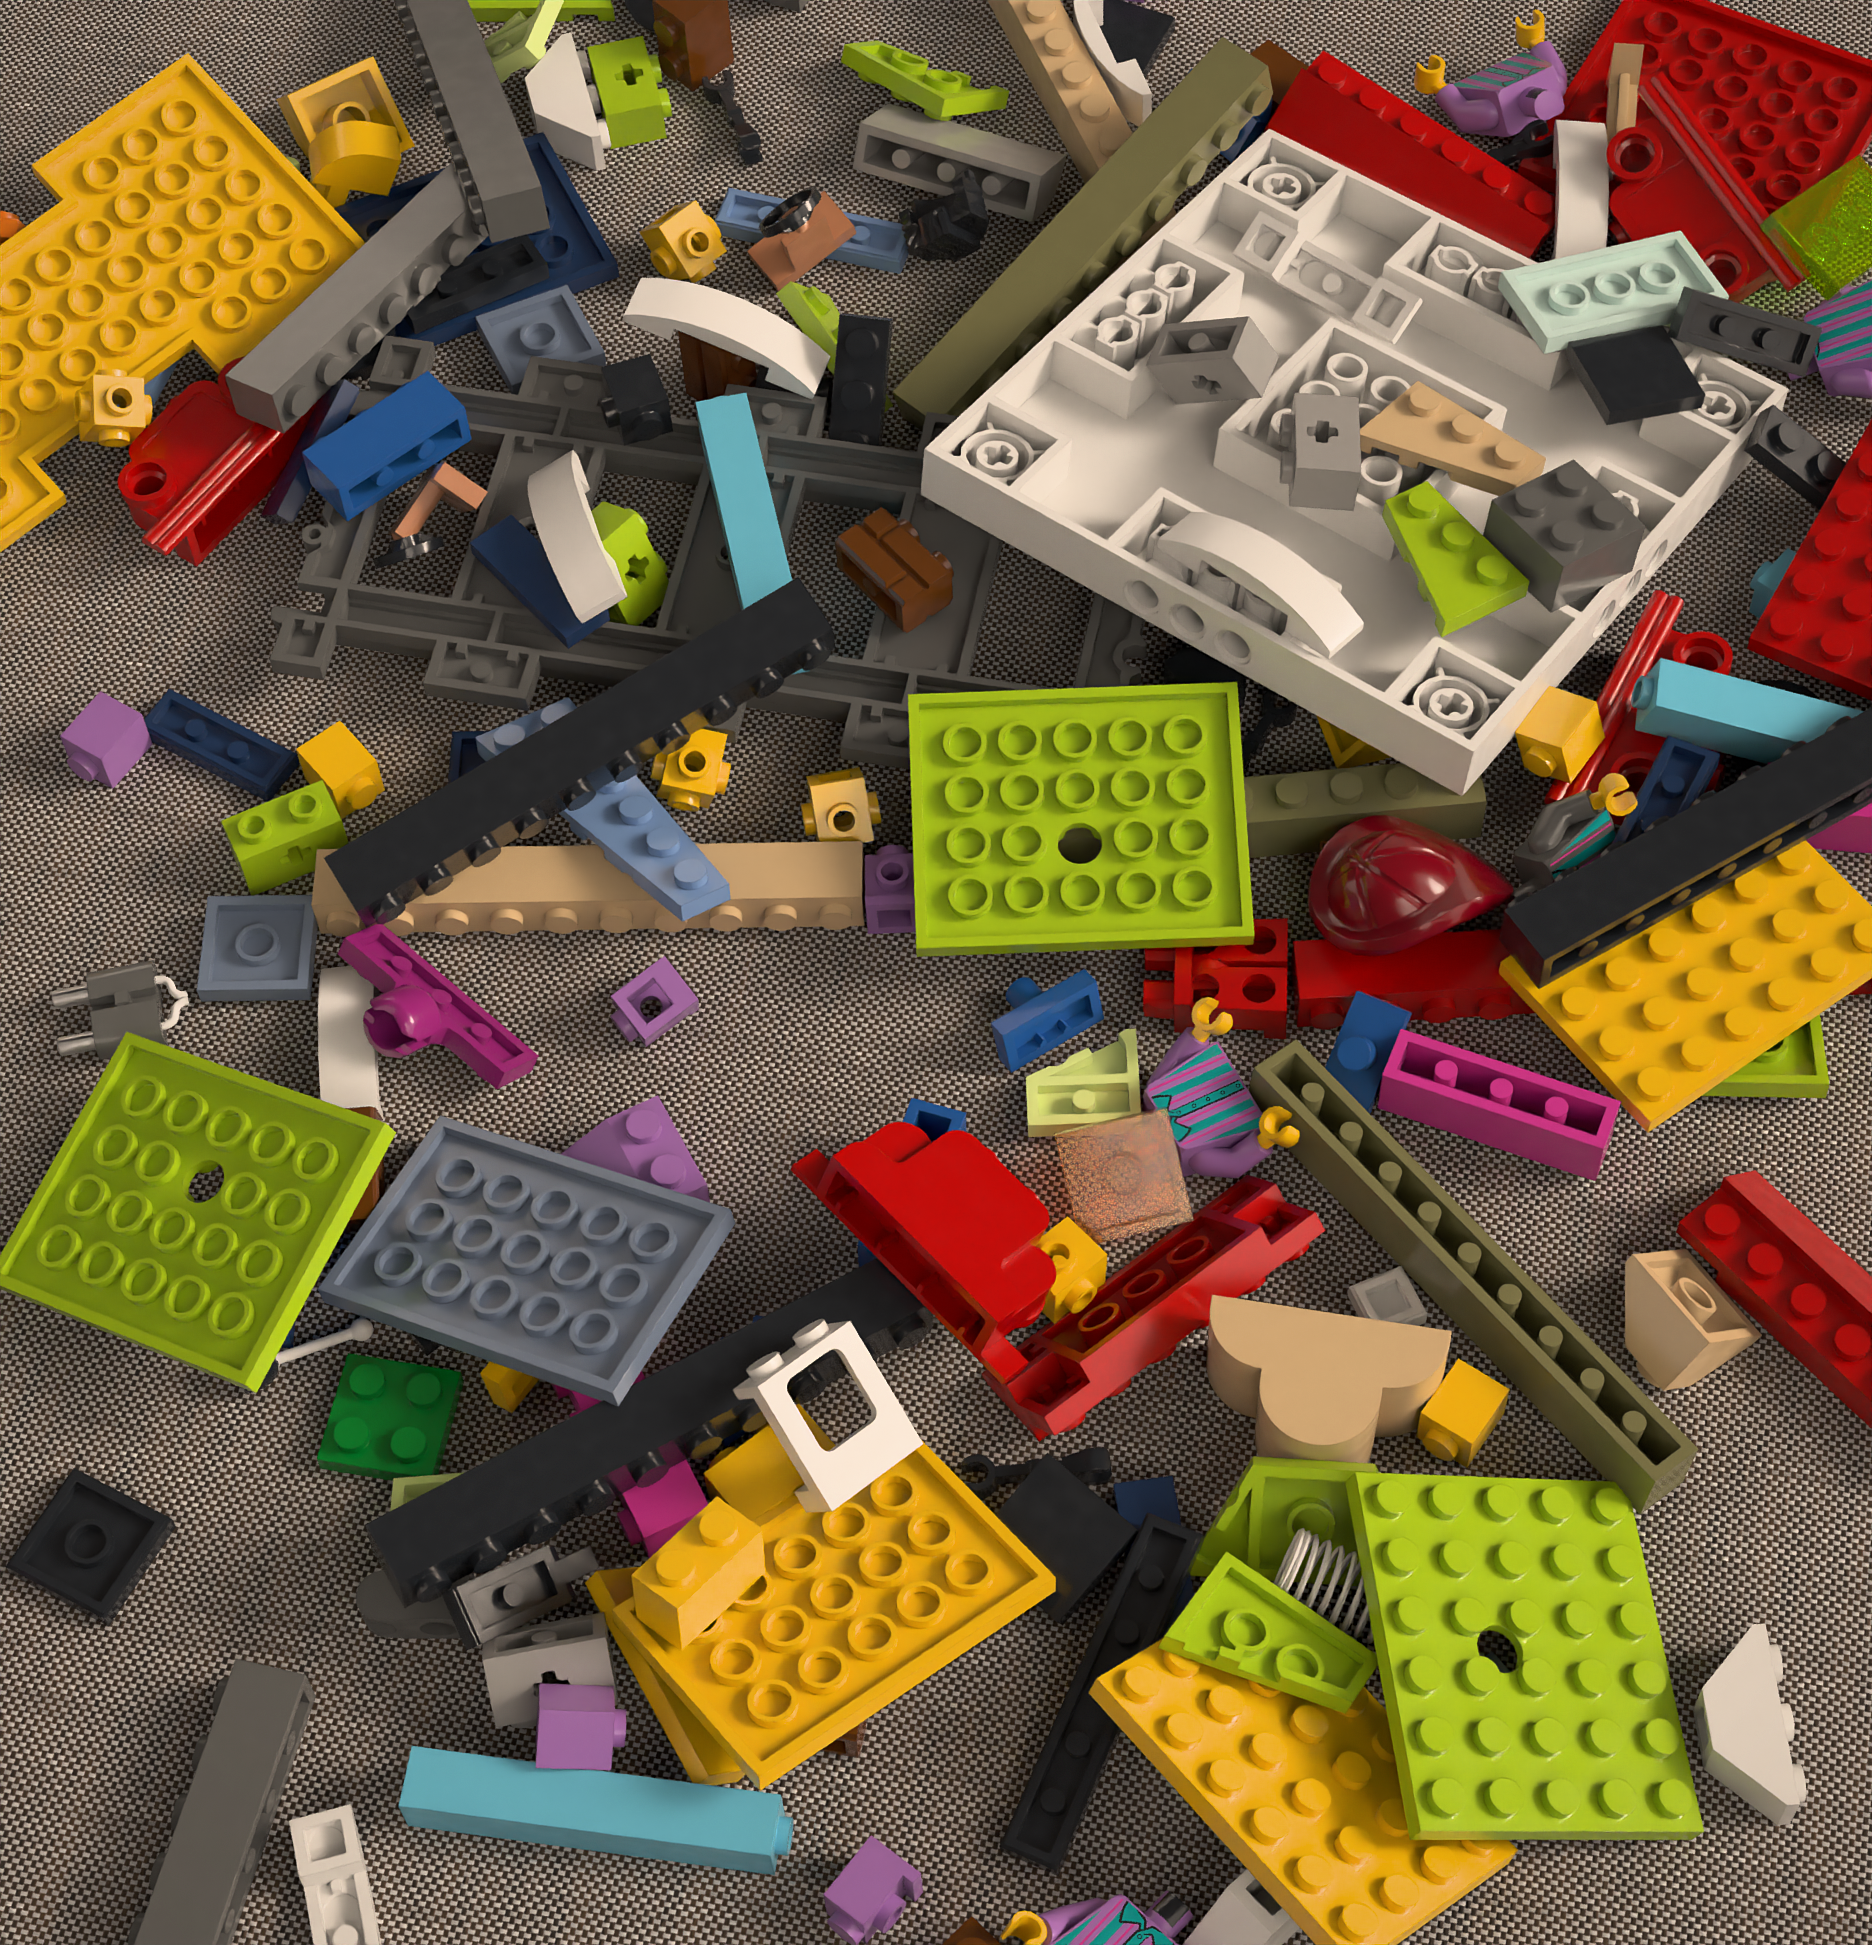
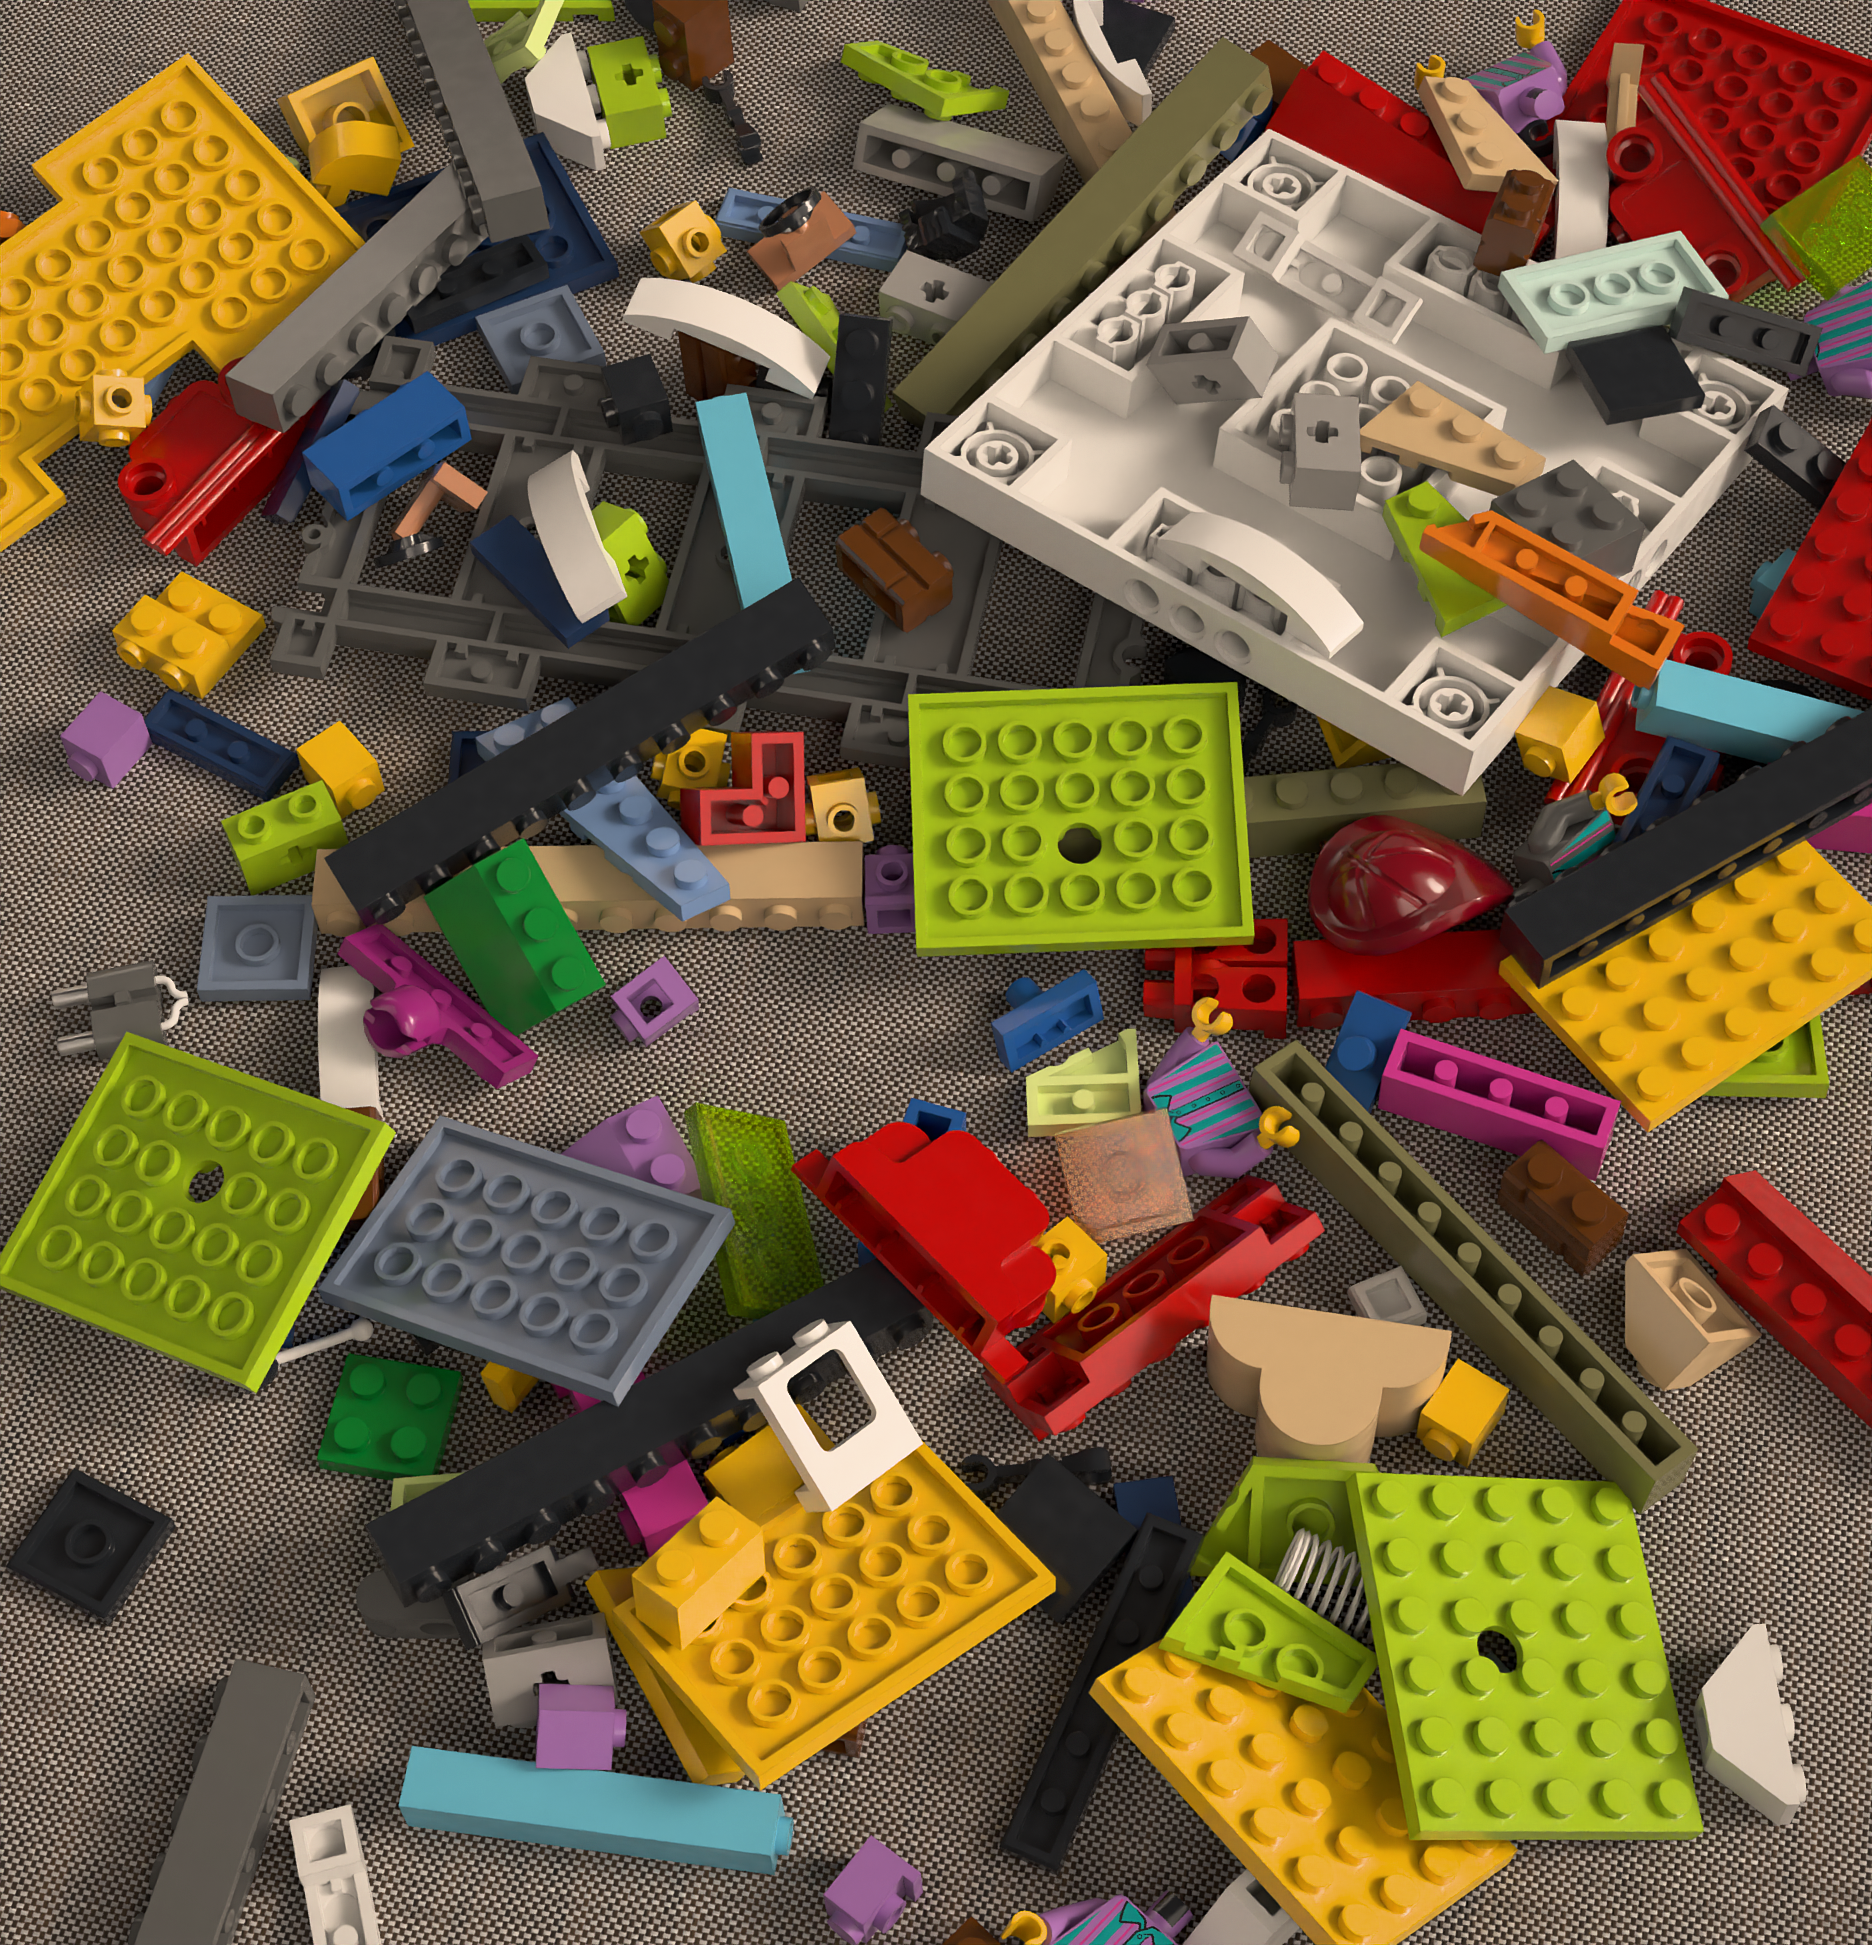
none -> yellow plate [112,571,266,699]
none -> green slope [423,838,606,1036]
none -> red brick [680,731,806,846]
none -> clear neon green tile [684,1102,824,1319]
none -> light grey brick [878,250,993,346]
none -> tan wing [1417,76,1559,192]
none -> orange wedge [1419,510,1685,690]
none -> reddish brown brick [1473,169,1556,277]
none -> reddish brown brick [1497,1139,1629,1277]

